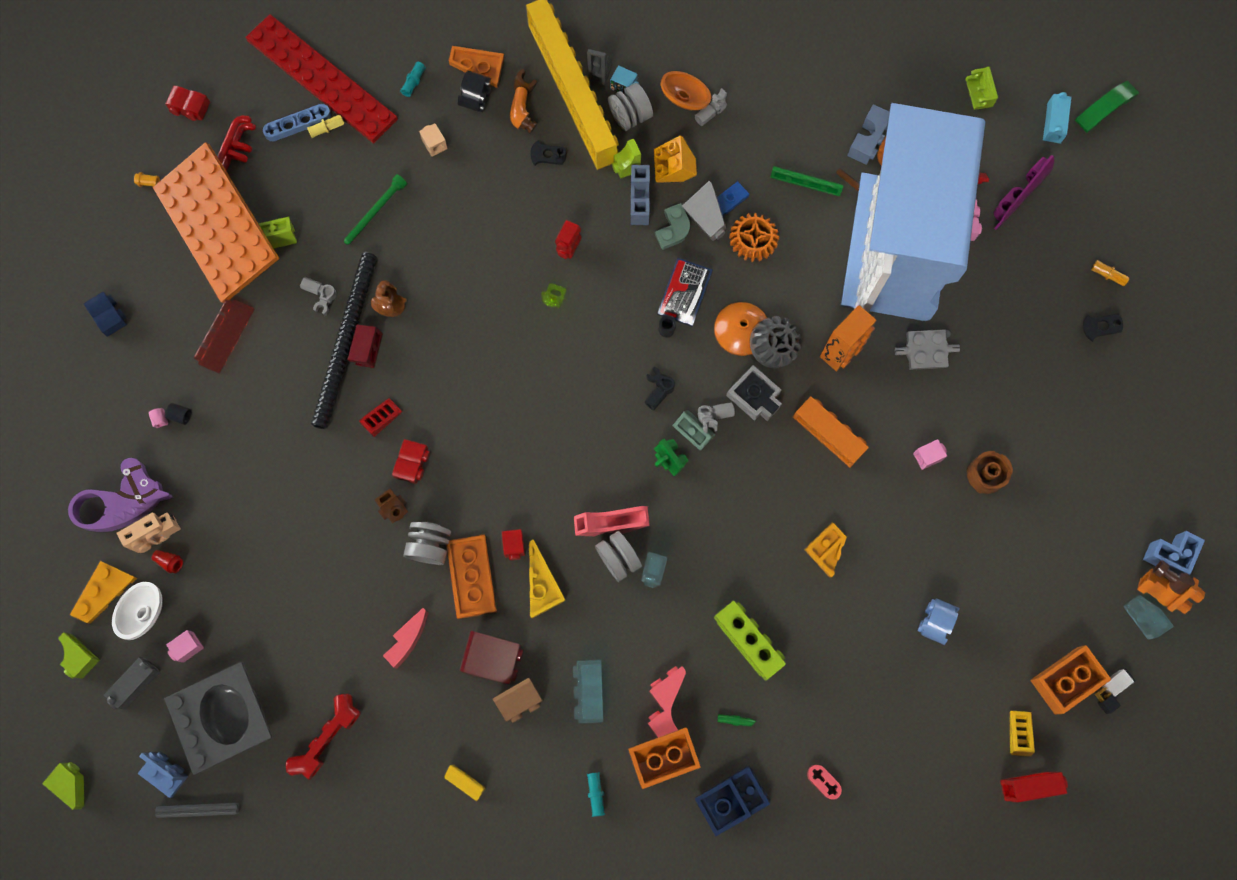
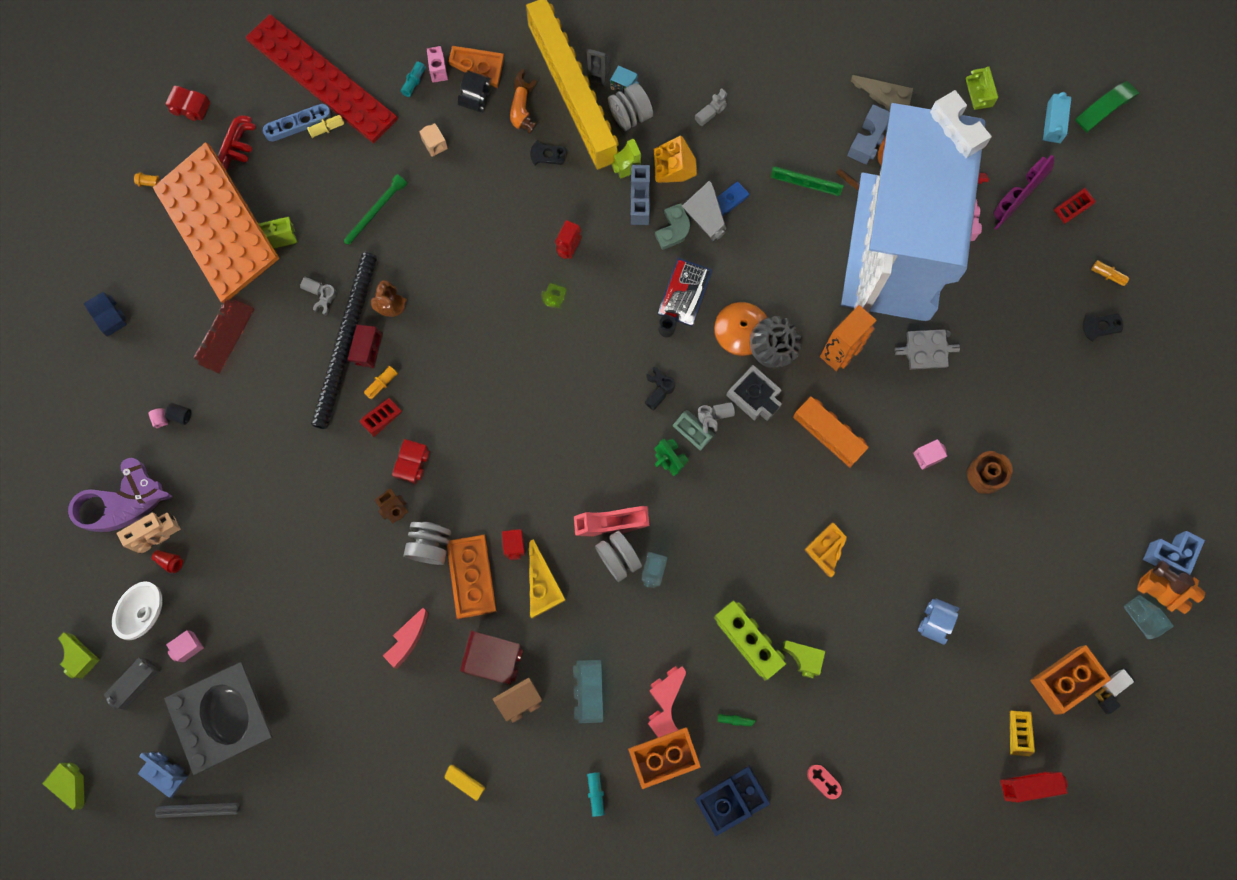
light orange wing [70,561,137,624] -> none
red plate [286,694,361,780] -> none
orange dish [660,71,711,111] -> none
orange gear [729,213,779,262] -> none
none -> light orange axle [364,366,398,399]
none -> bright pink leg [427,46,448,83]
none -> lime arch [782,641,825,678]
none -> dark tan wing [851,75,913,111]
none -> white arch [930,90,992,158]
none -> red slope [1054,188,1096,224]

